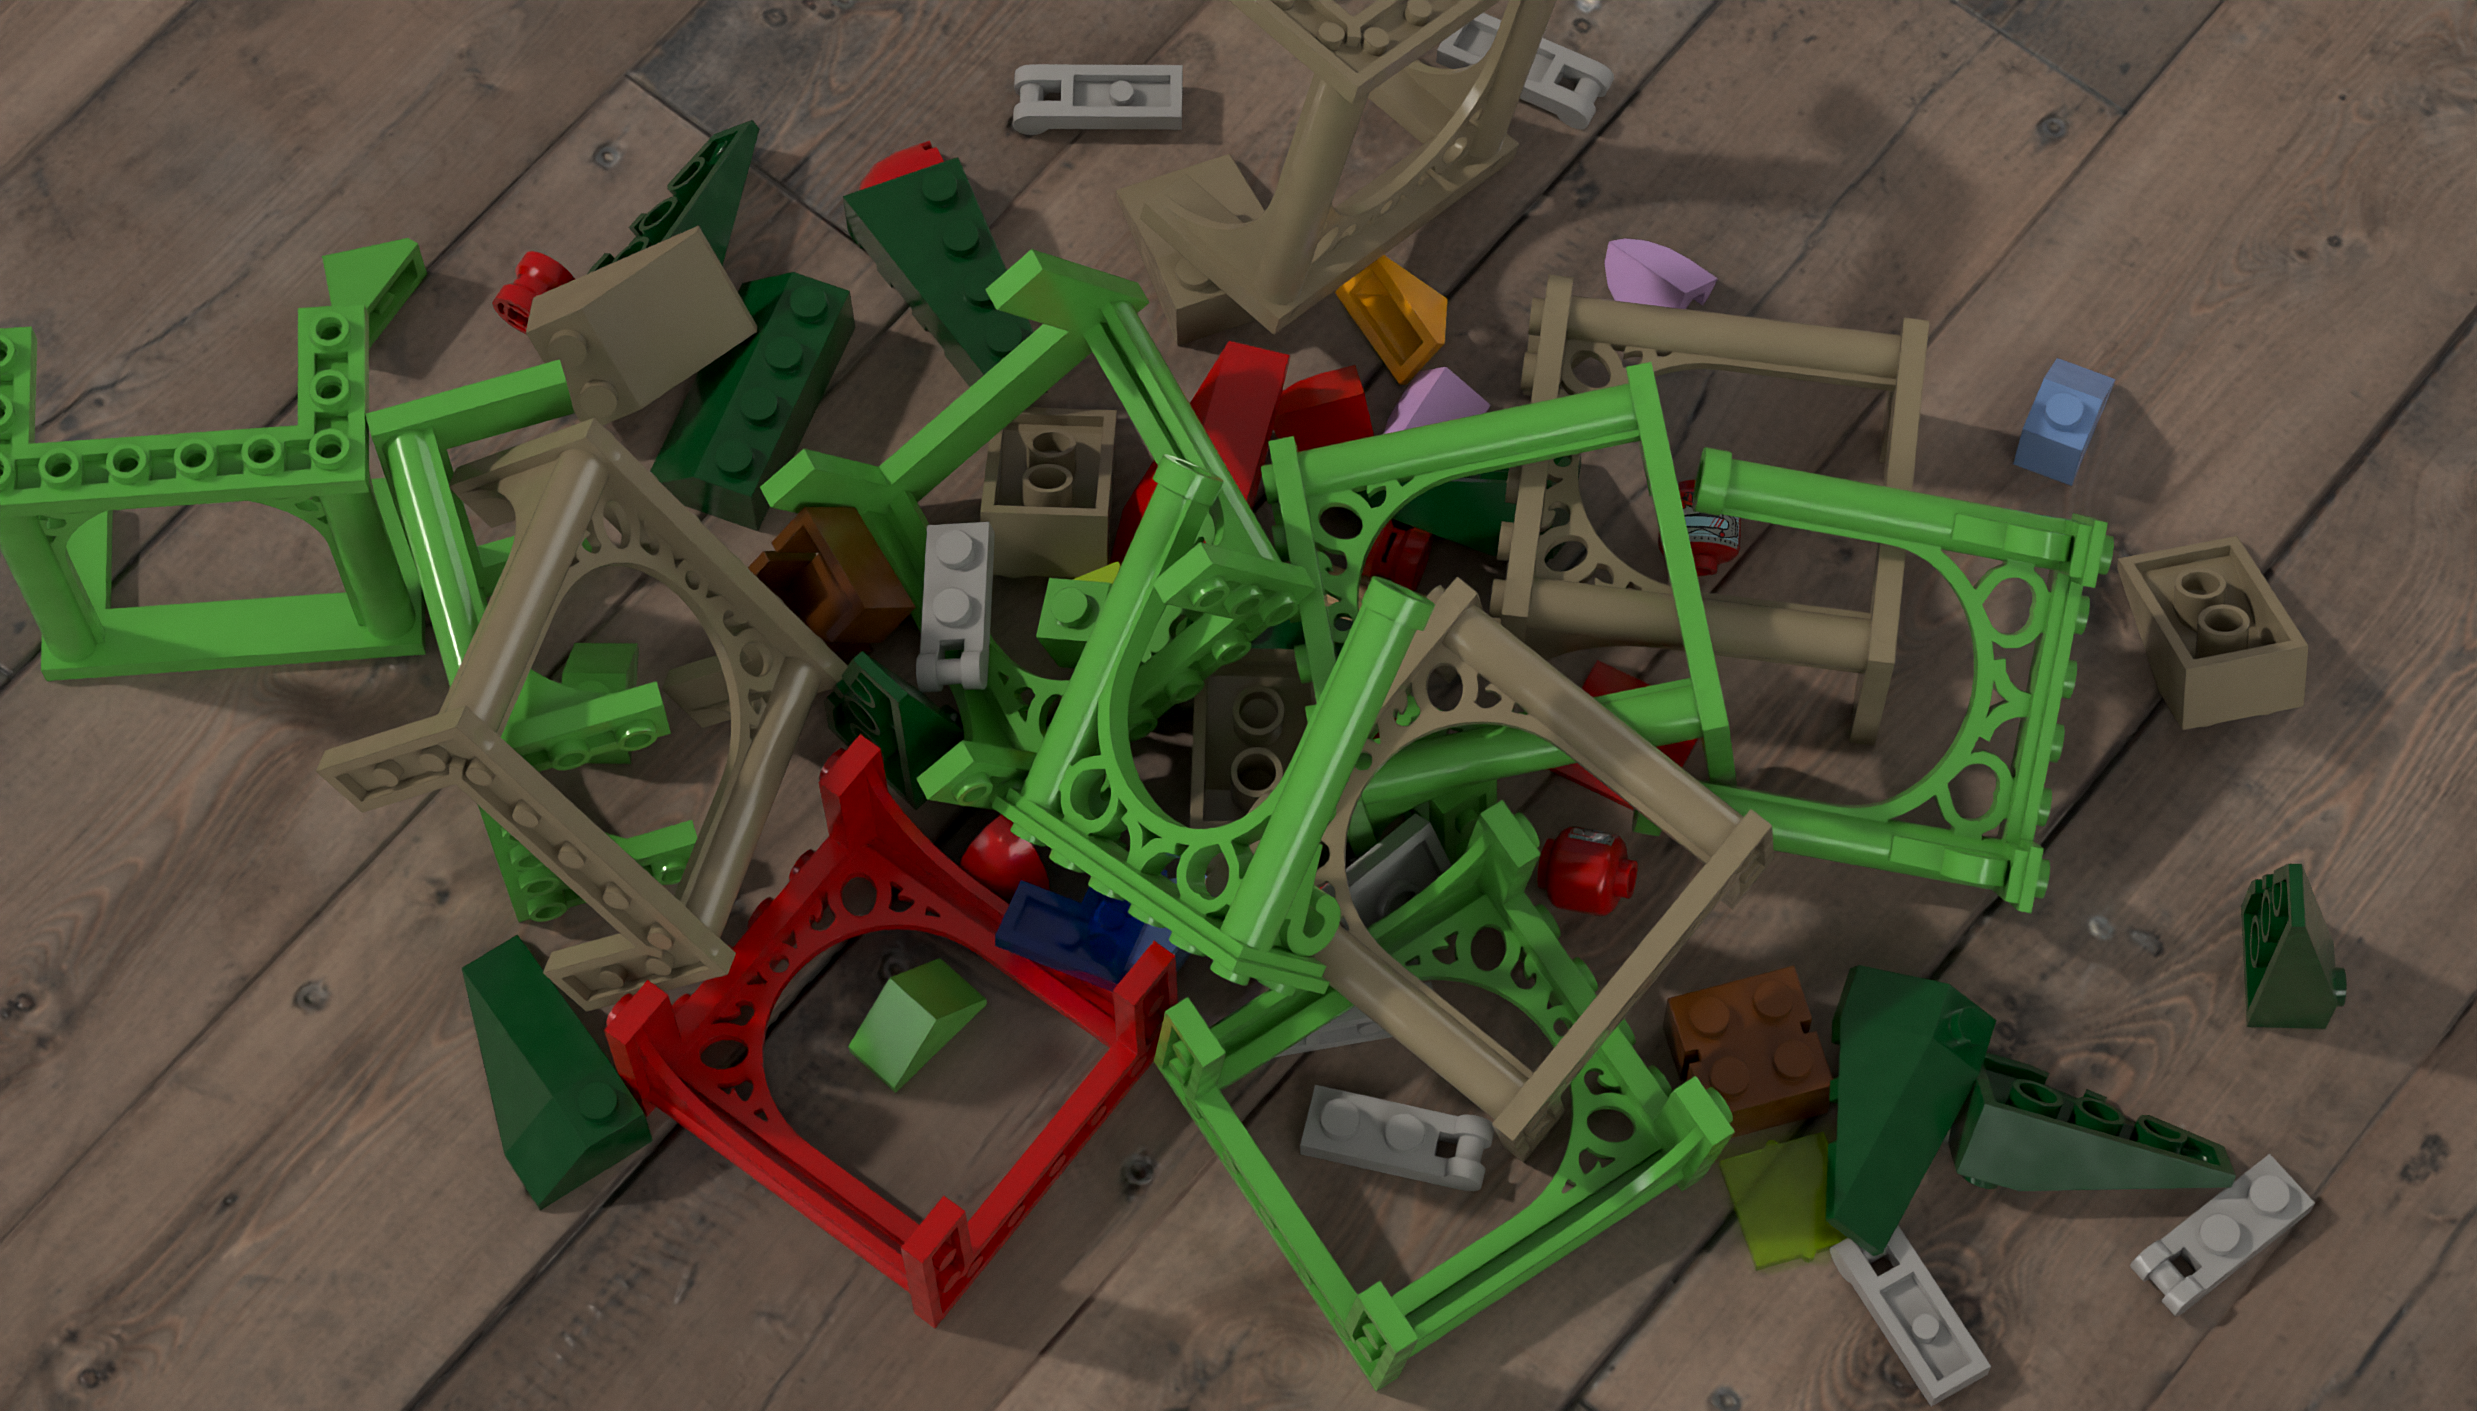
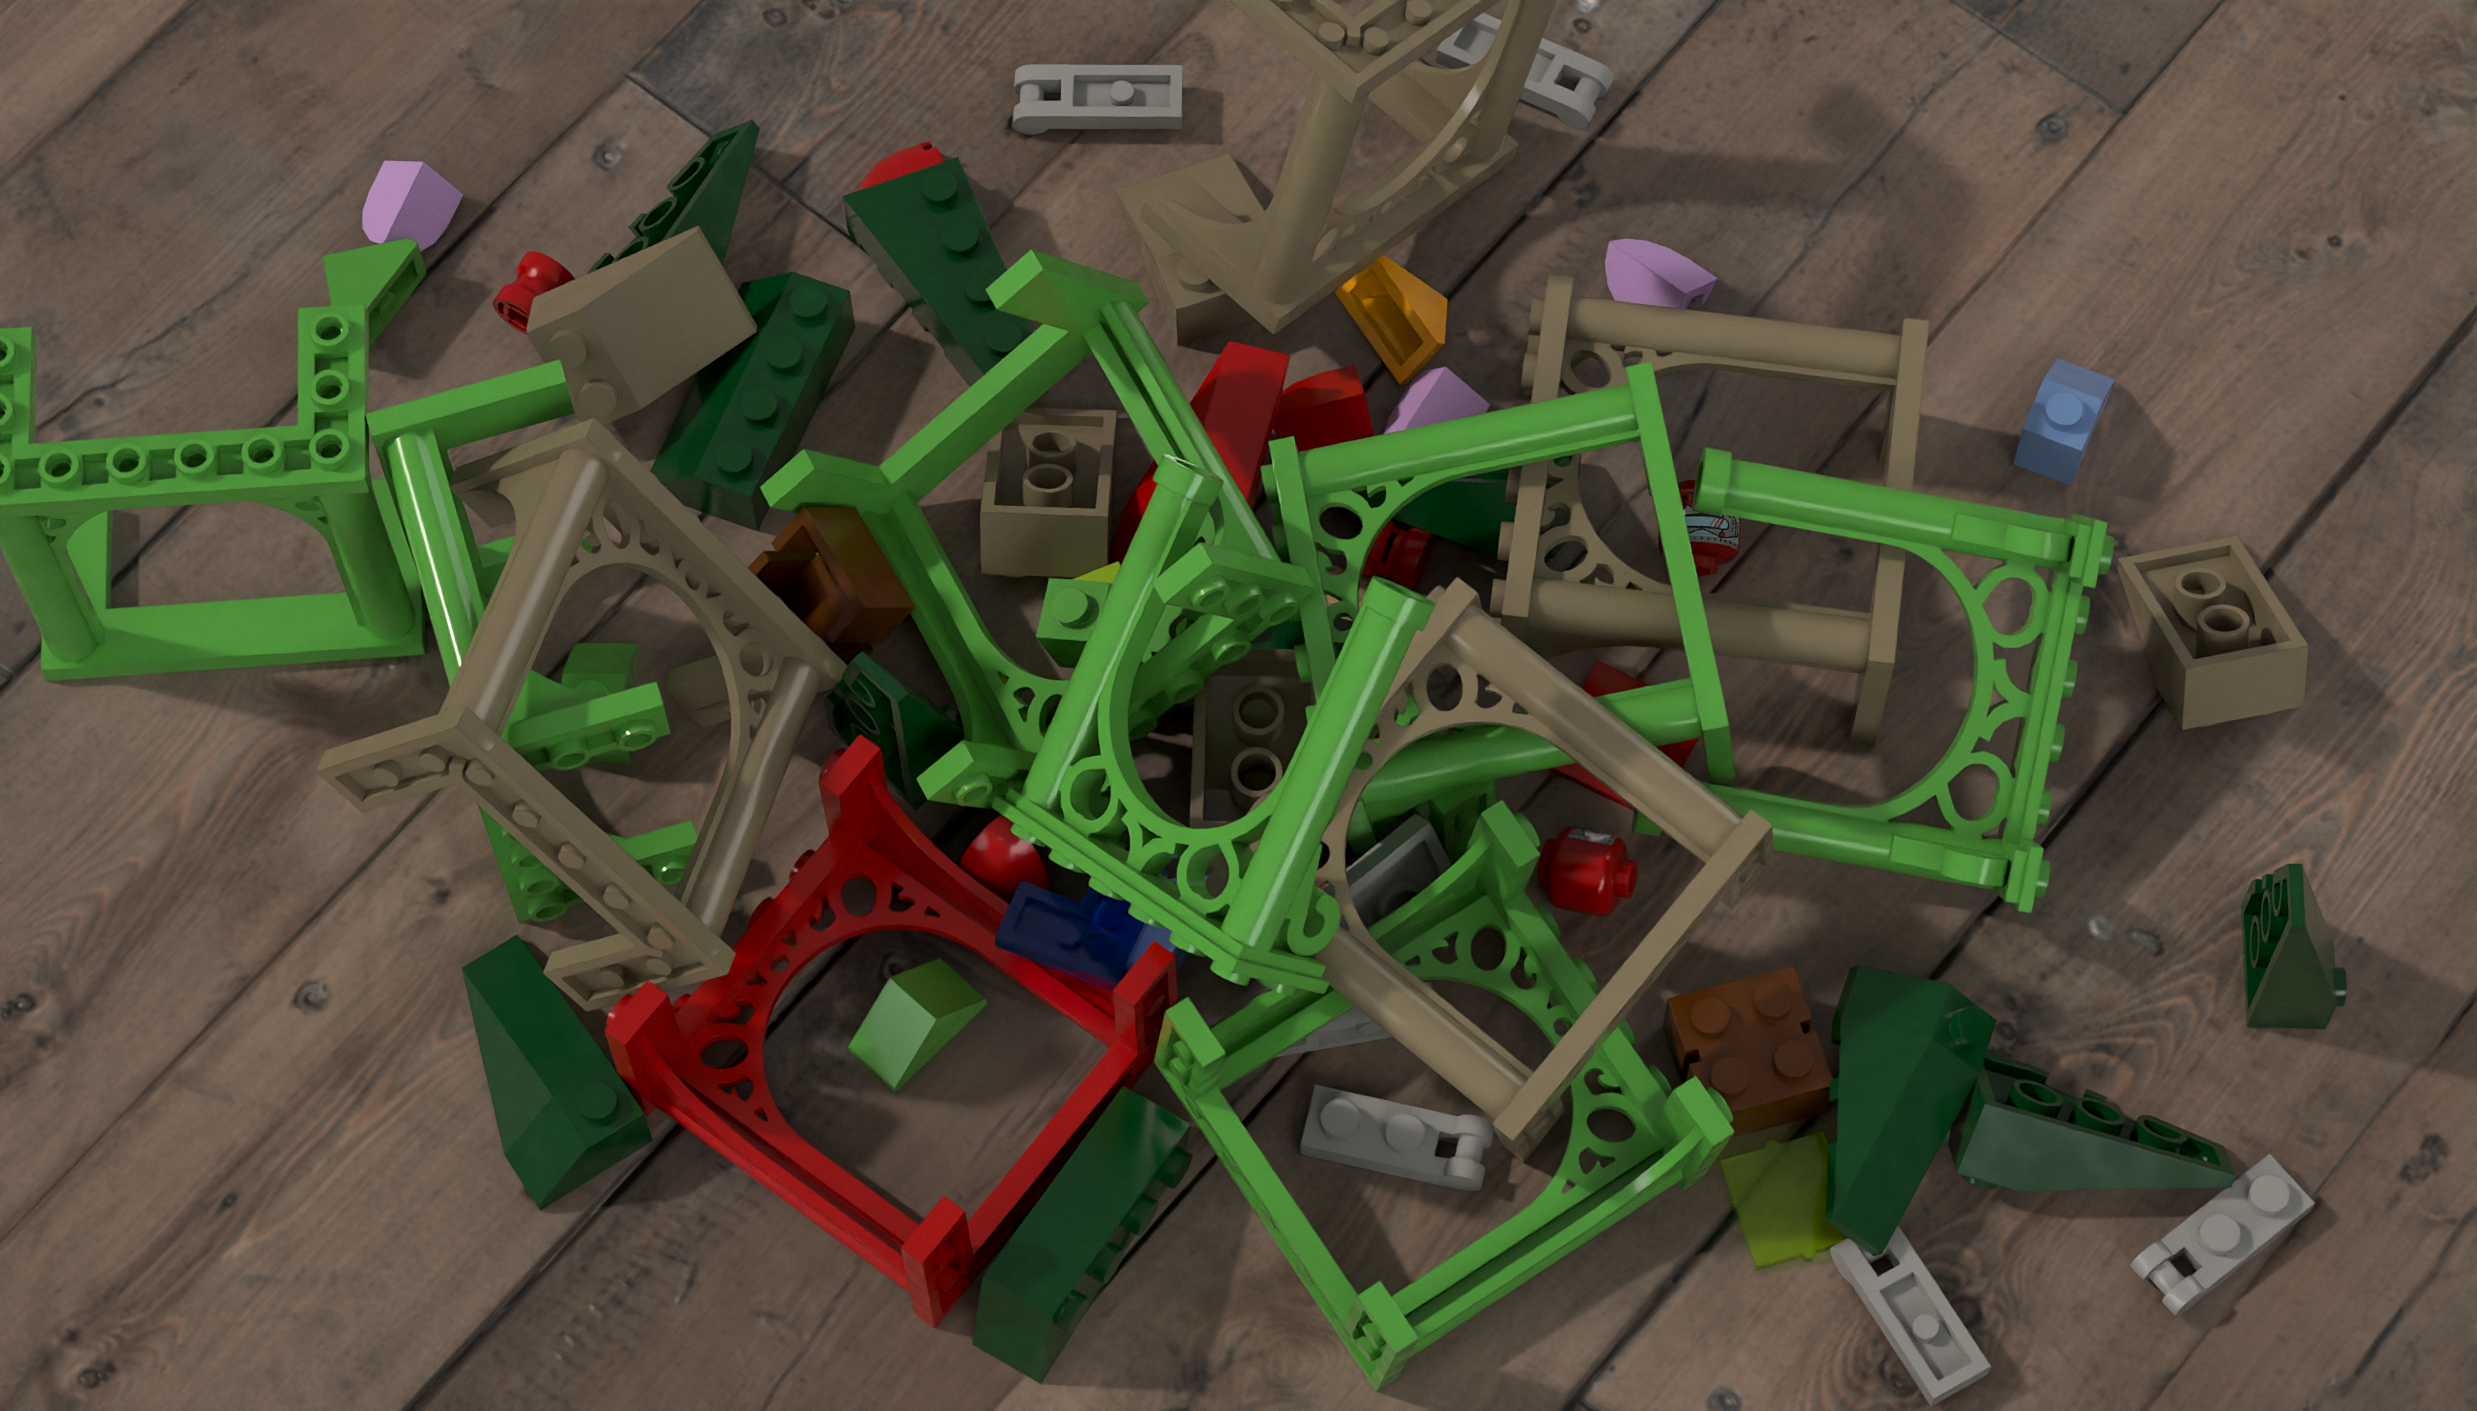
light grey plate [916,522,995,692] -> none
none -> lavender brick [362,161,464,252]
none -> dark green wedge [972,1086,1193,1384]

